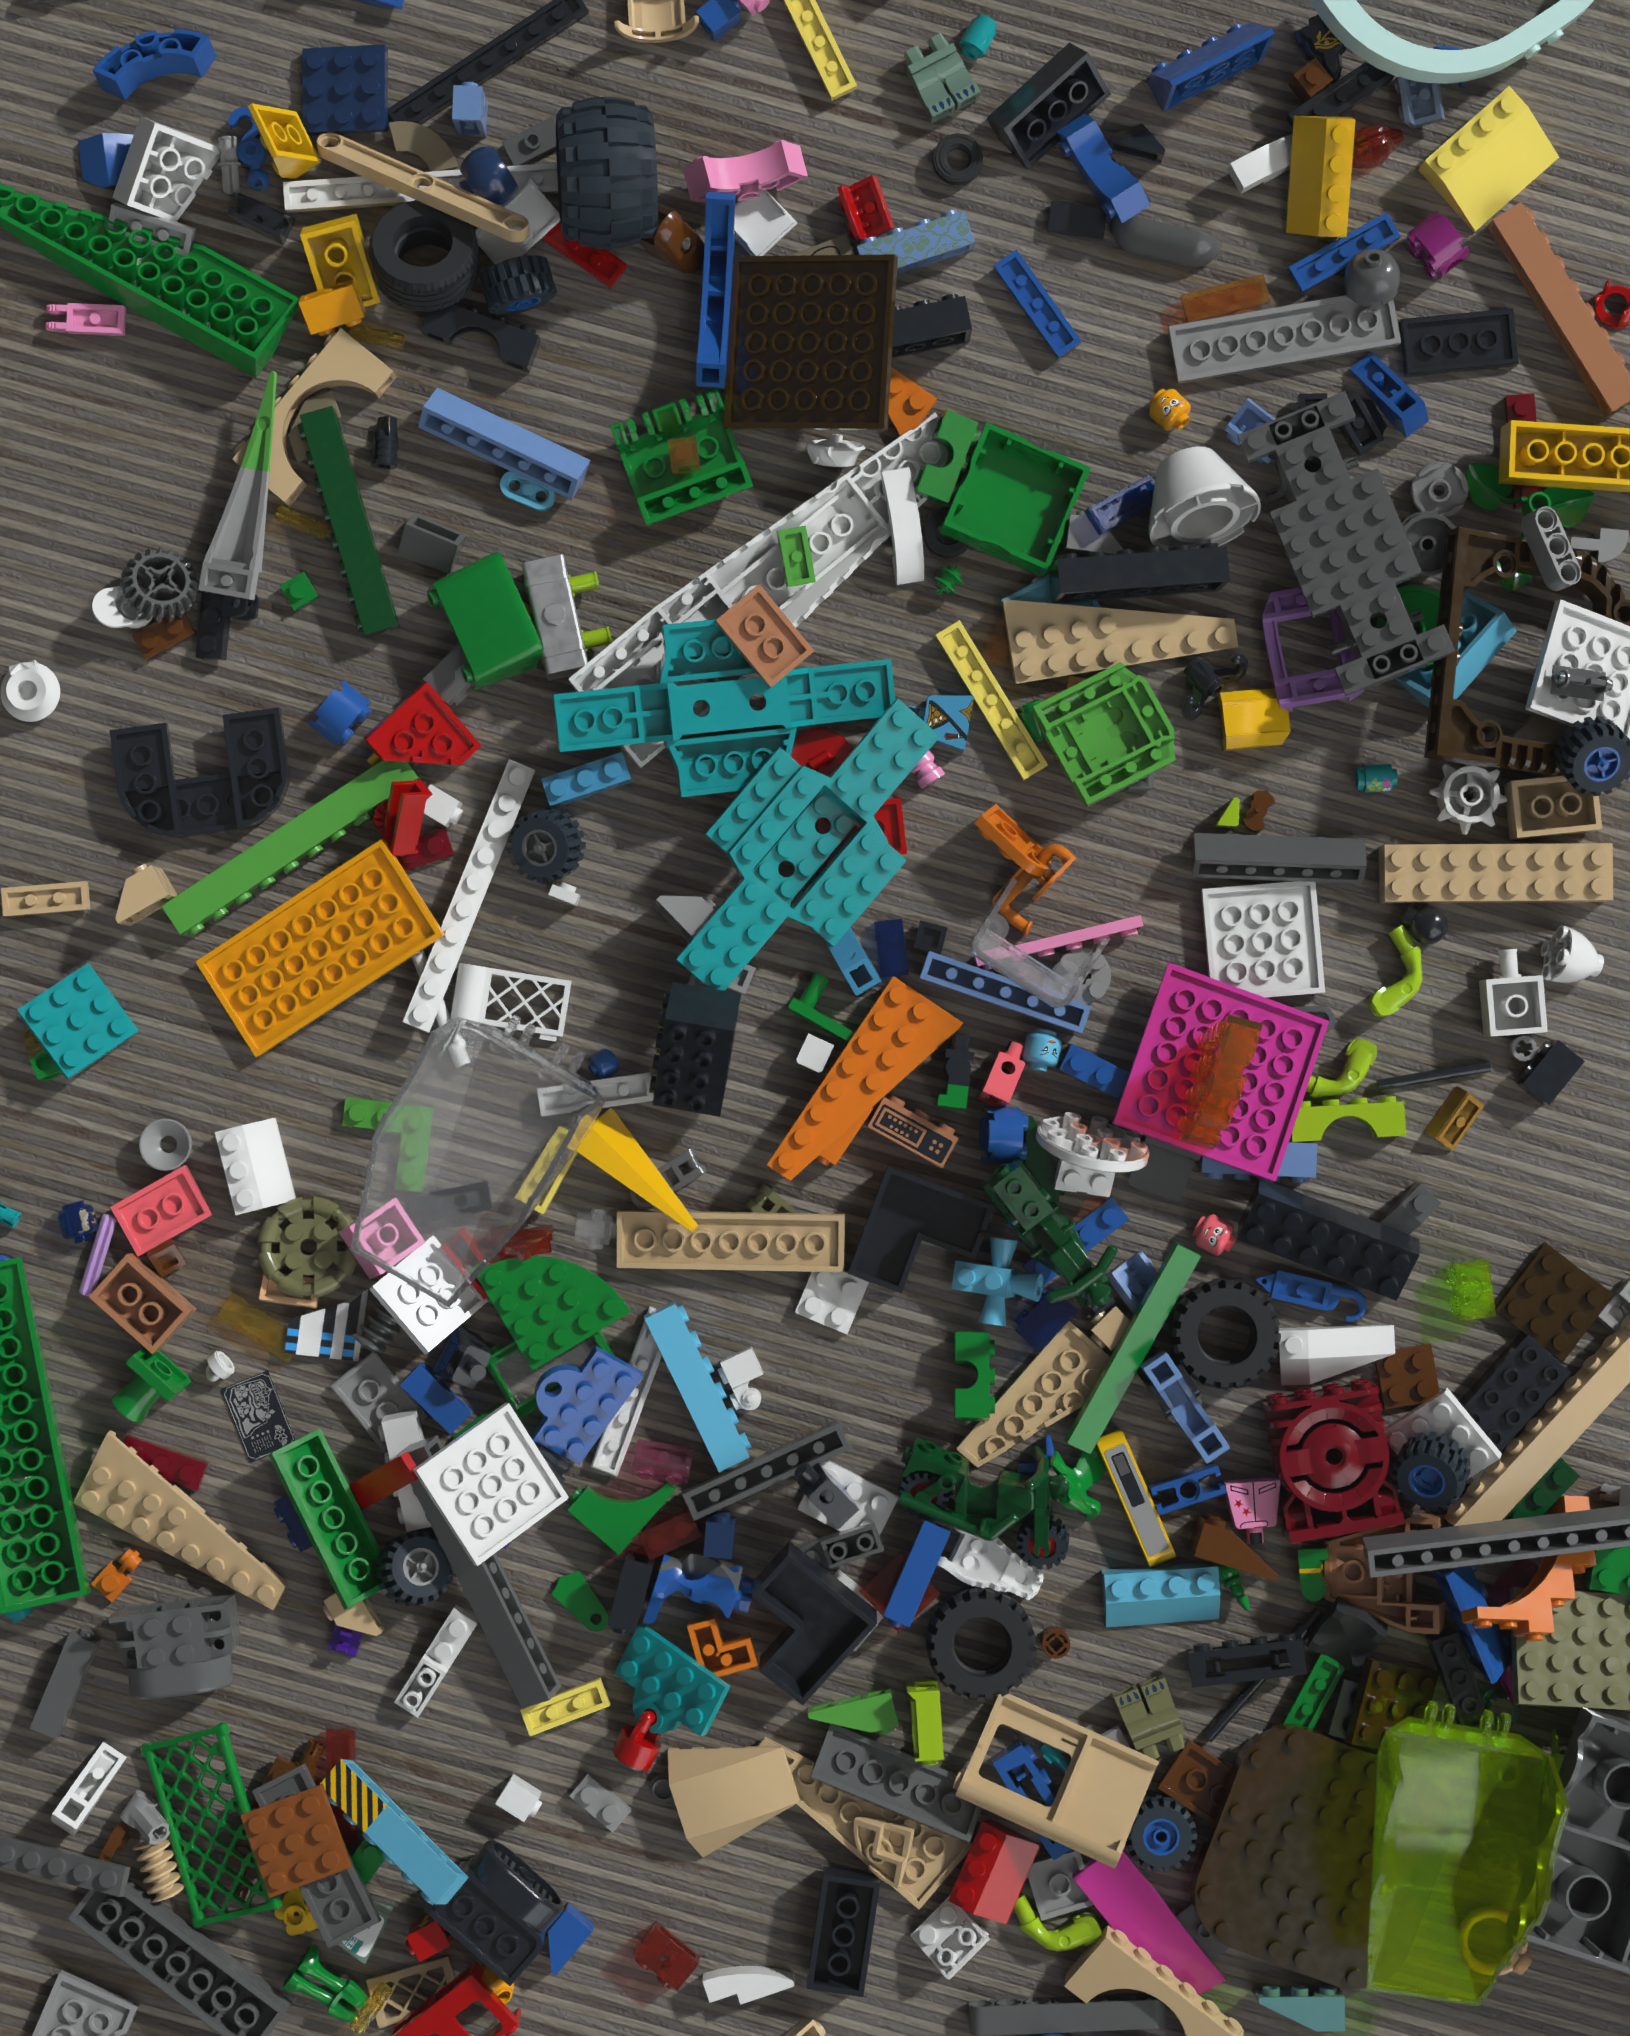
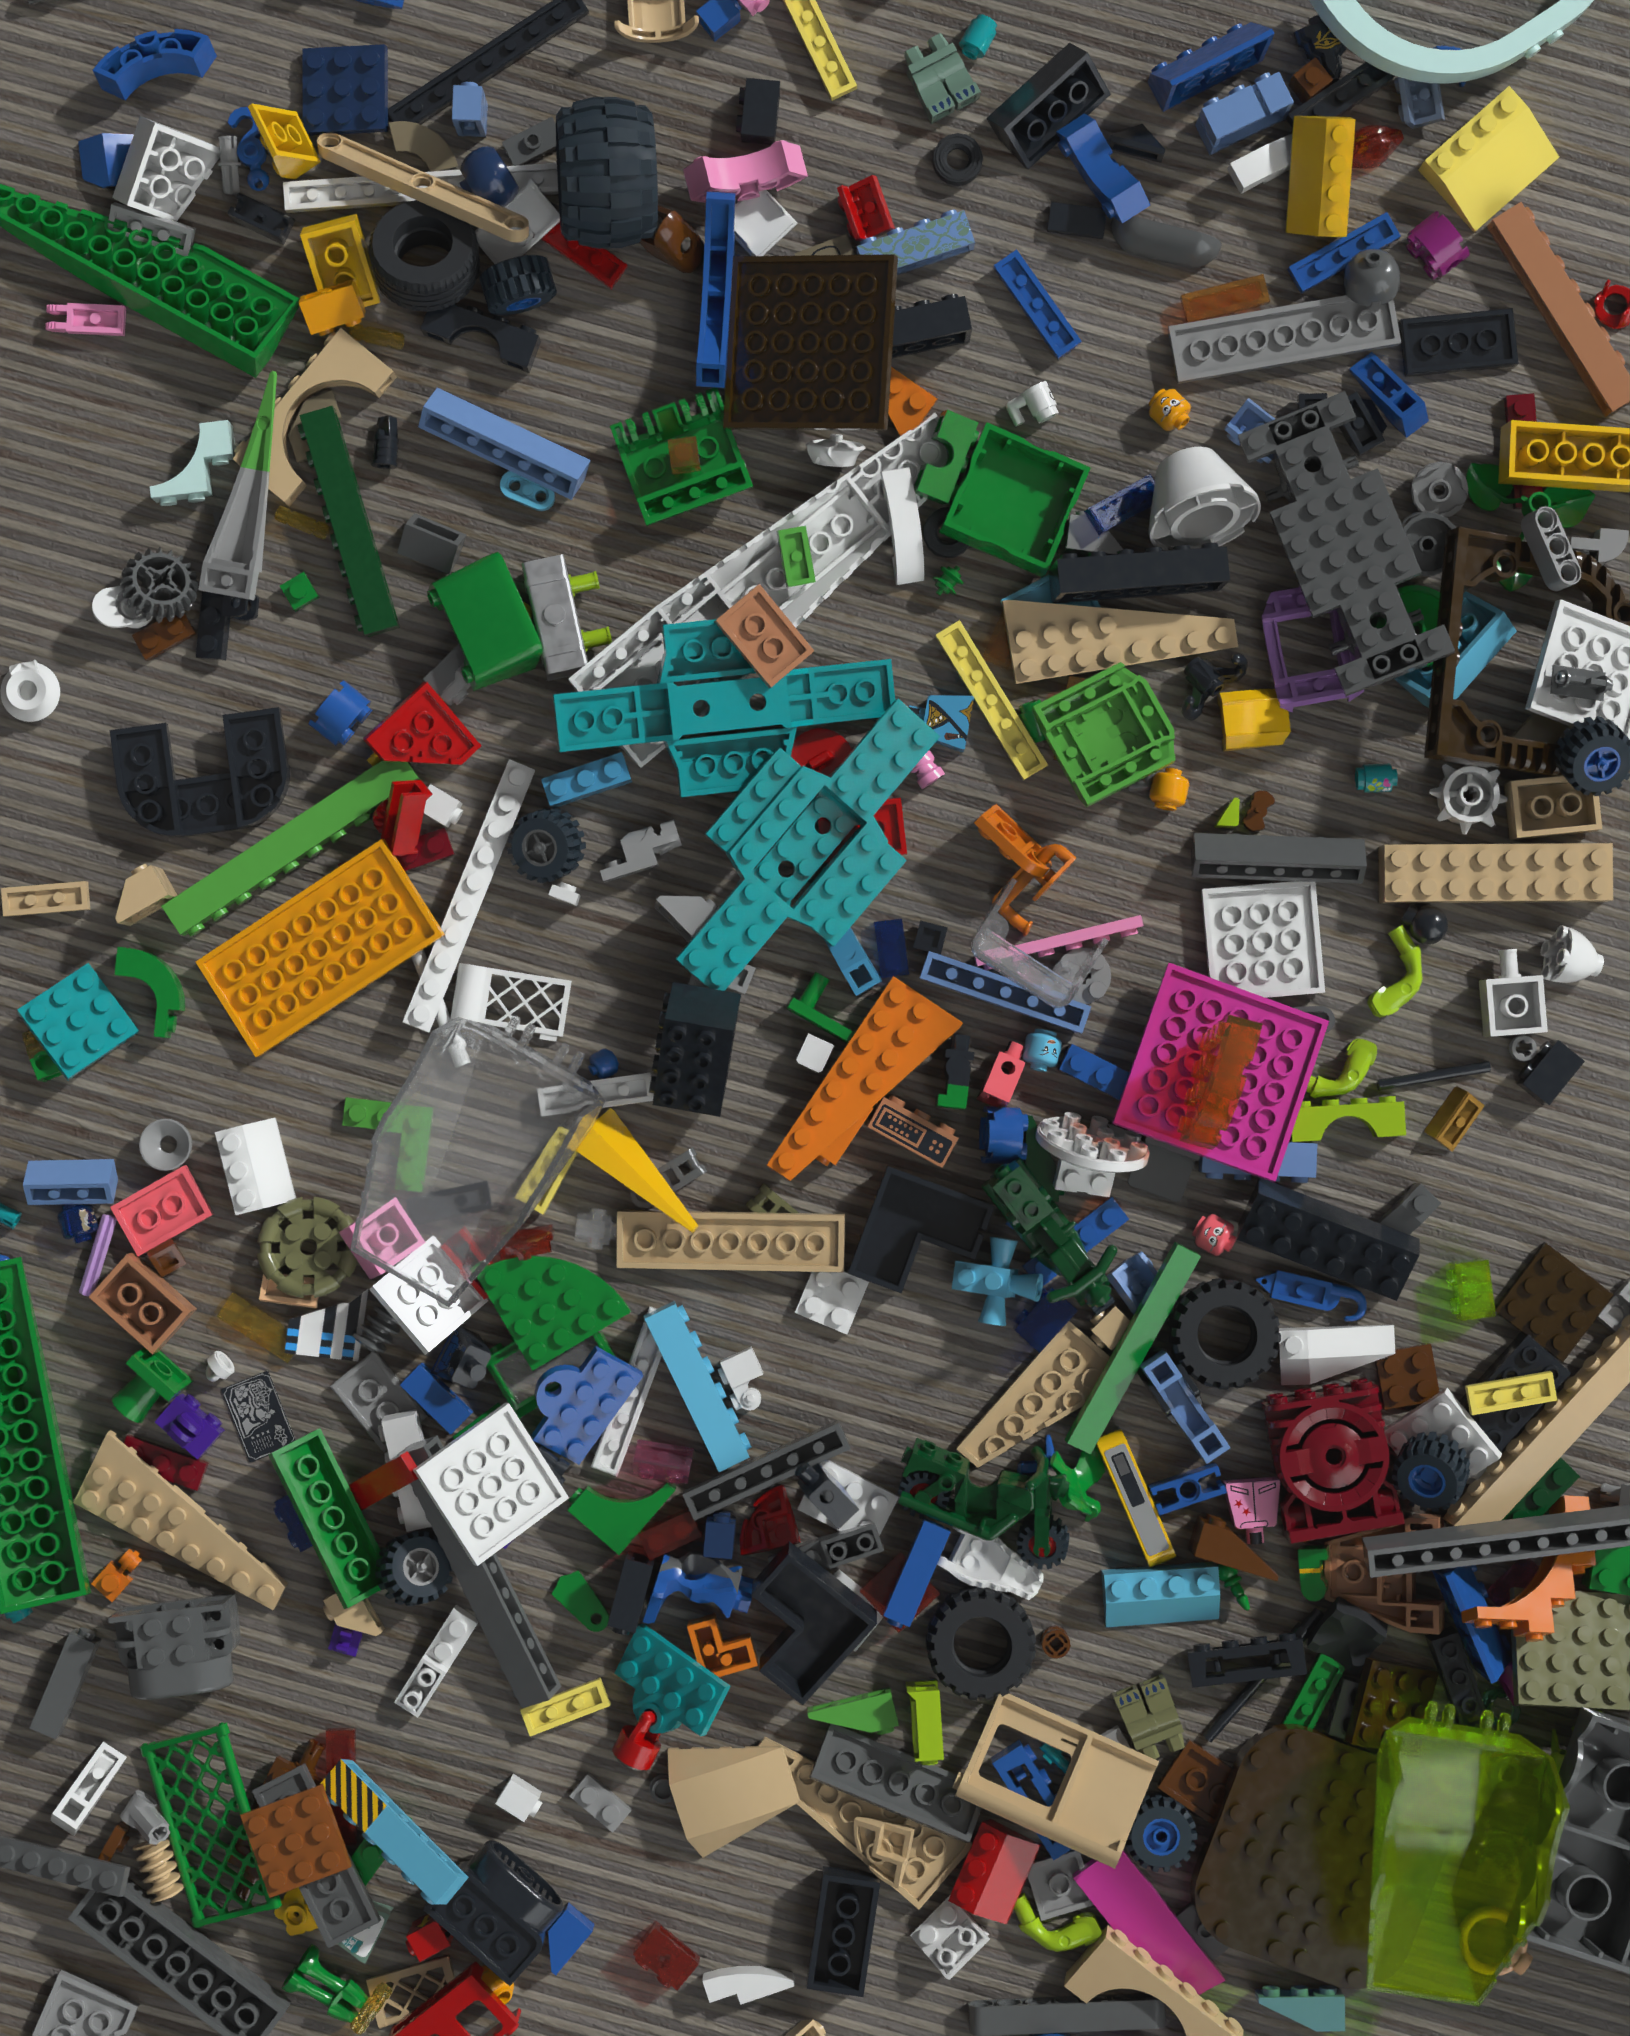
green arch [954,1332,995,1421] -> none
none -> medium blue brick [23,1159,118,1205]
none -> green arch [114,947,185,1038]
none -> light aqua arch [150,420,235,506]
none -> dark purple brick [155,1393,225,1459]
none -> light grey plate [600,819,682,883]
none -> black brick [736,78,781,145]
none -> red brick [740,1485,801,1556]
none -> white piece [1006,381,1059,427]
none -> light orange head [1149,768,1189,811]
none -> medium blue piece [1195,72,1294,155]
none -> light yellow plate [1465,1371,1557,1415]

